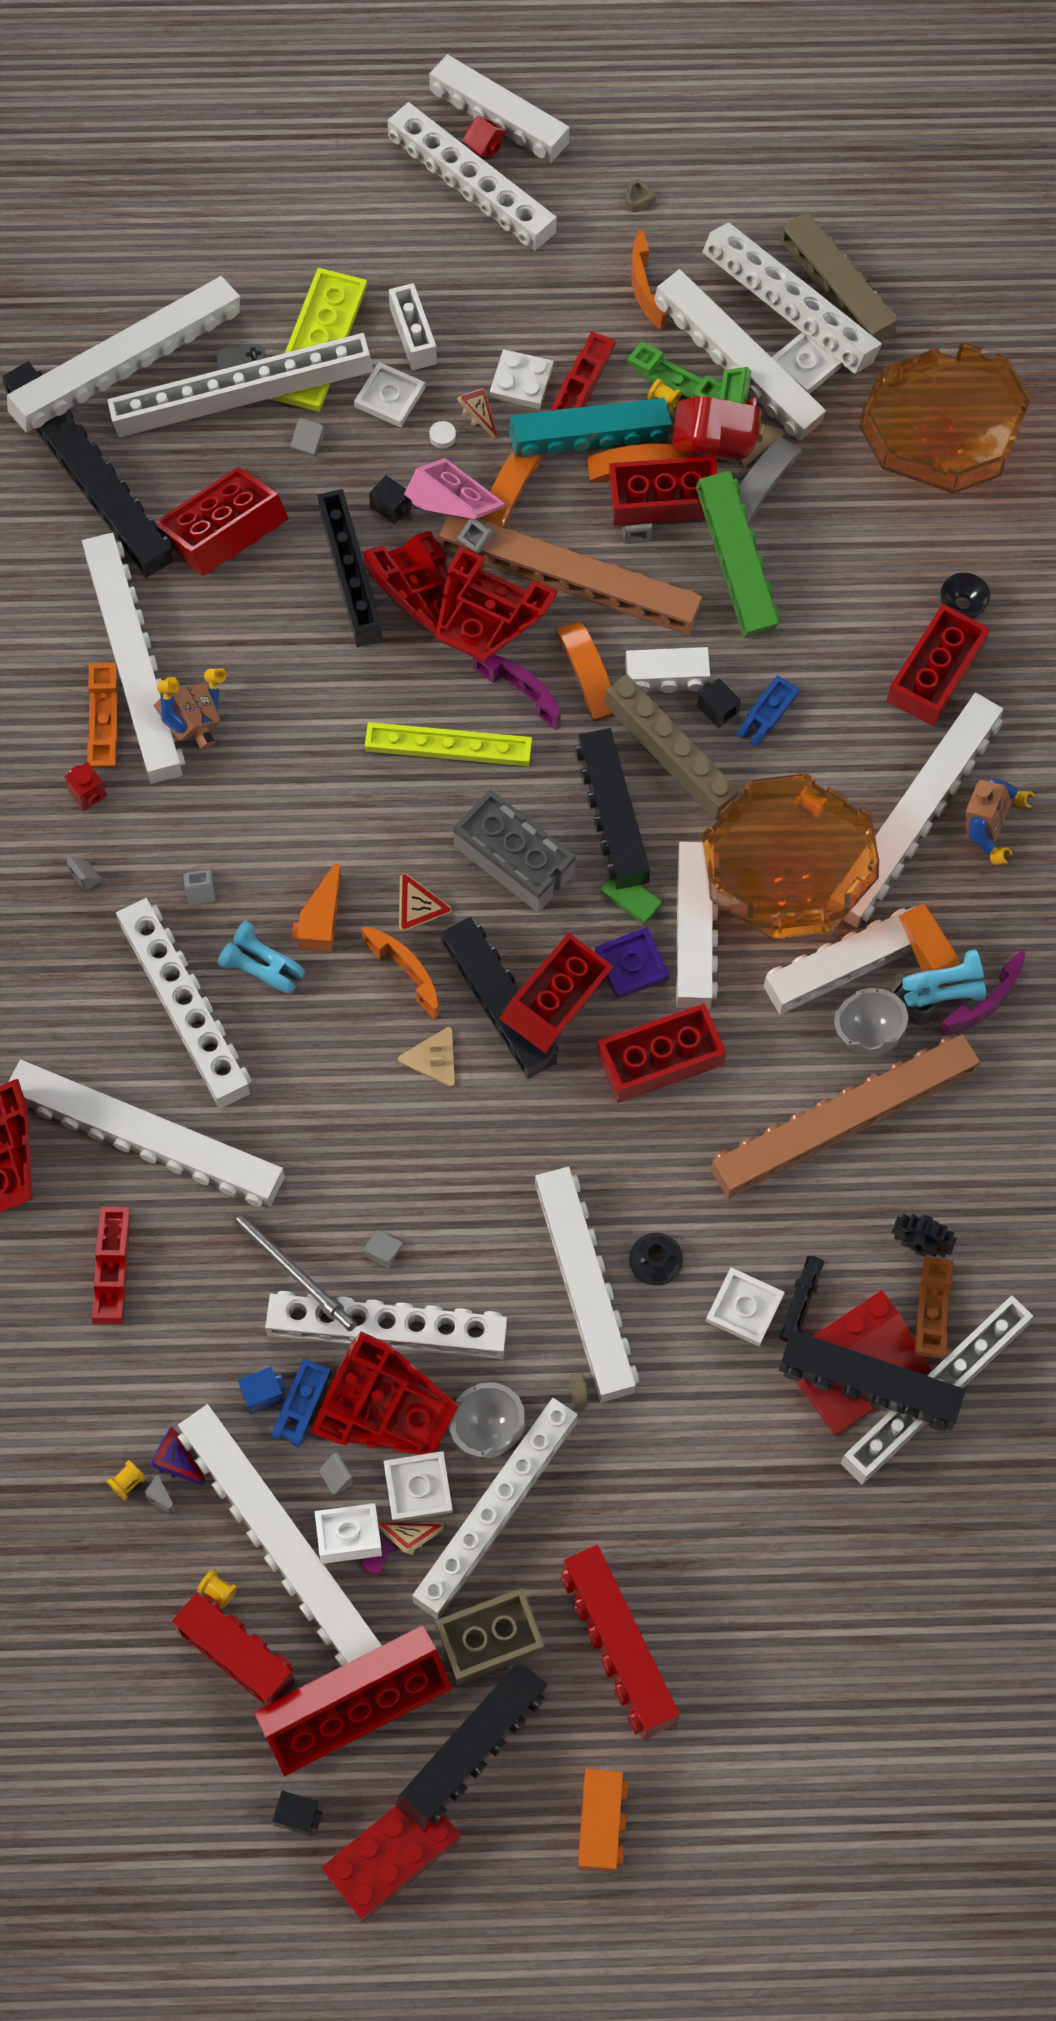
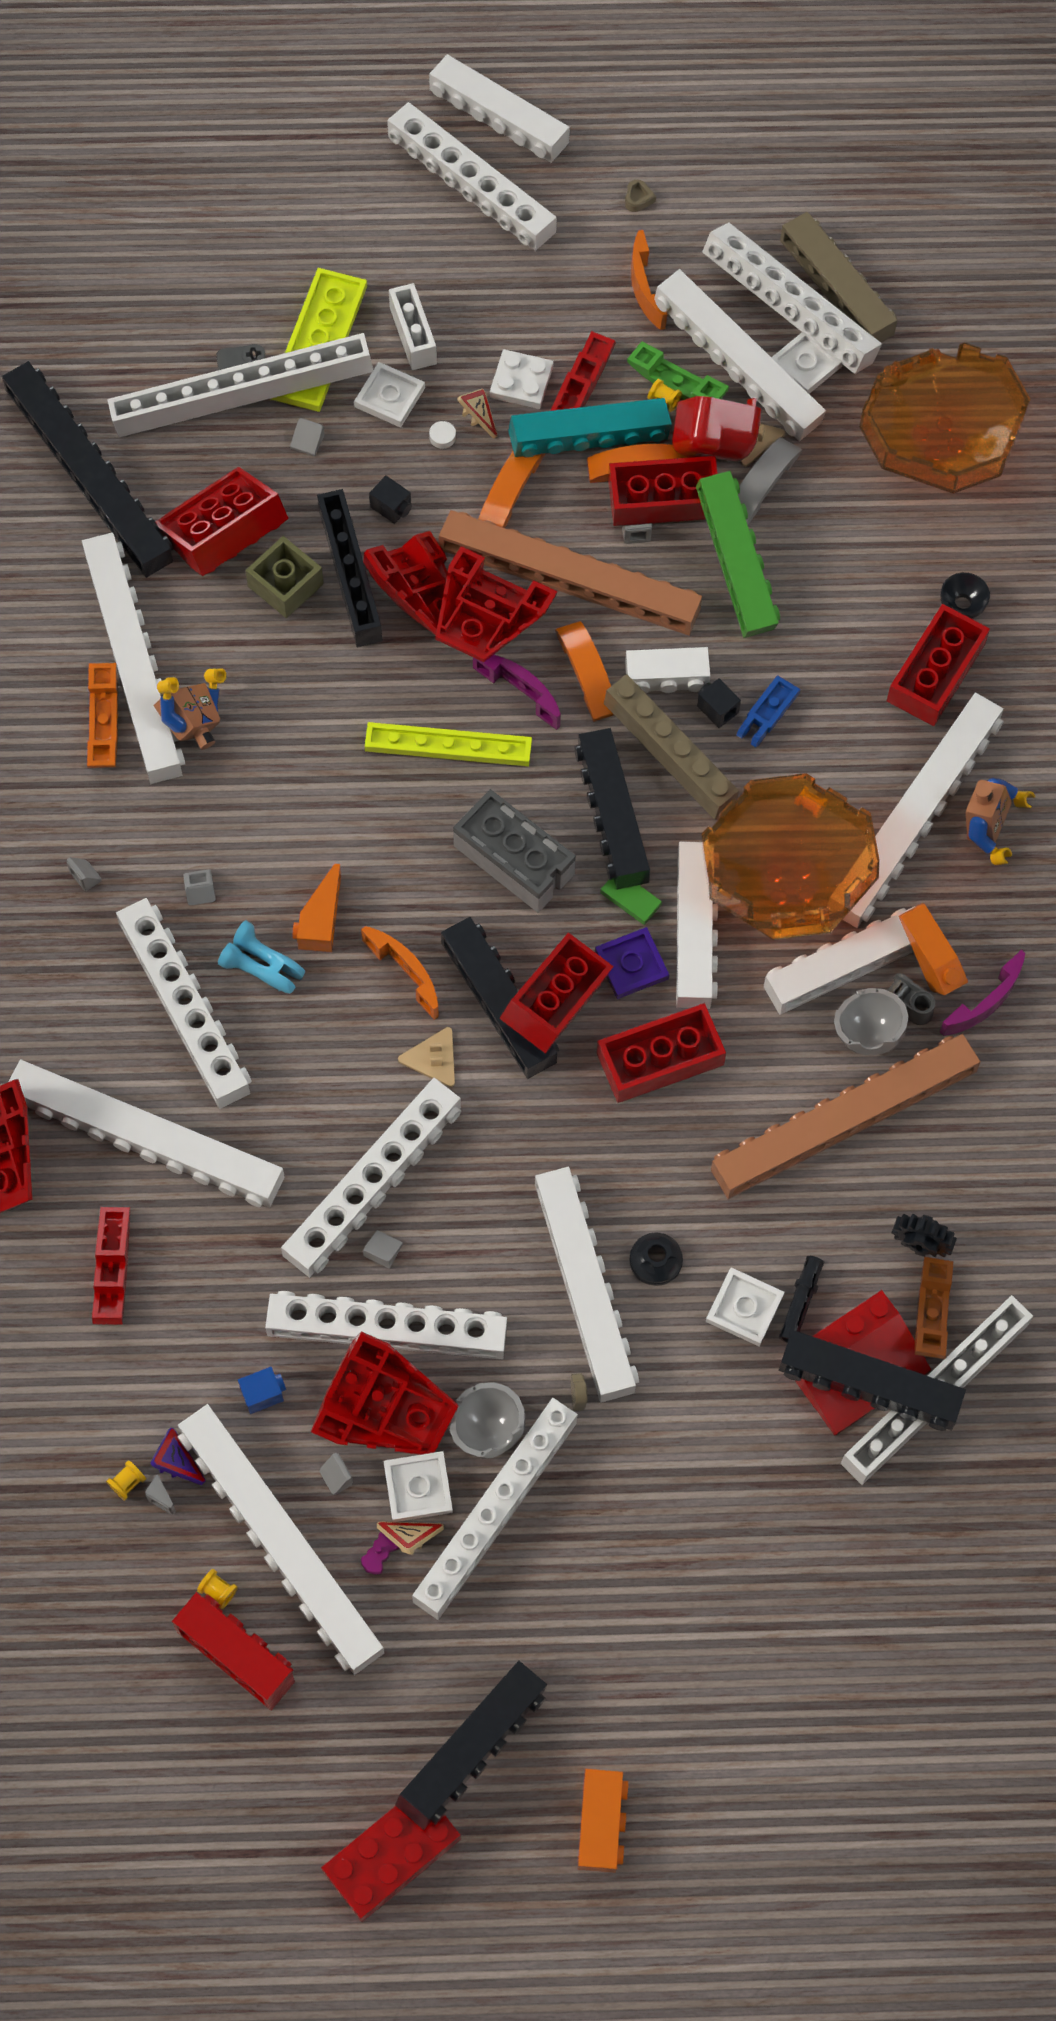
white brick [7,276,240,433] -> none
red brick [64,761,107,811] -> none
flat silver bar [235,1214,357,1332] -> none
red brick [254,1625,453,1777] -> none
blue plate [271,1359,331,1448] -> none
black brick [272,1790,323,1836] -> none
white plate [315,1503,382,1564] -> none
piece [399,873,451,932] -> none
bright pink slope [404,458,505,519] -> none
dark tan brick [435,1588,544,1686] -> none
light grey slope [456,518,497,554] -> none
red brick [462,116,507,158] -> none
red brick [560,1544,680,1741] -> none
bright green tile [720,367,752,404] -> none
medium azure piece [903,949,986,1007] -> none
none -> olive brick [245,536,324,619]
none -> white brick [281,1078,461,1278]

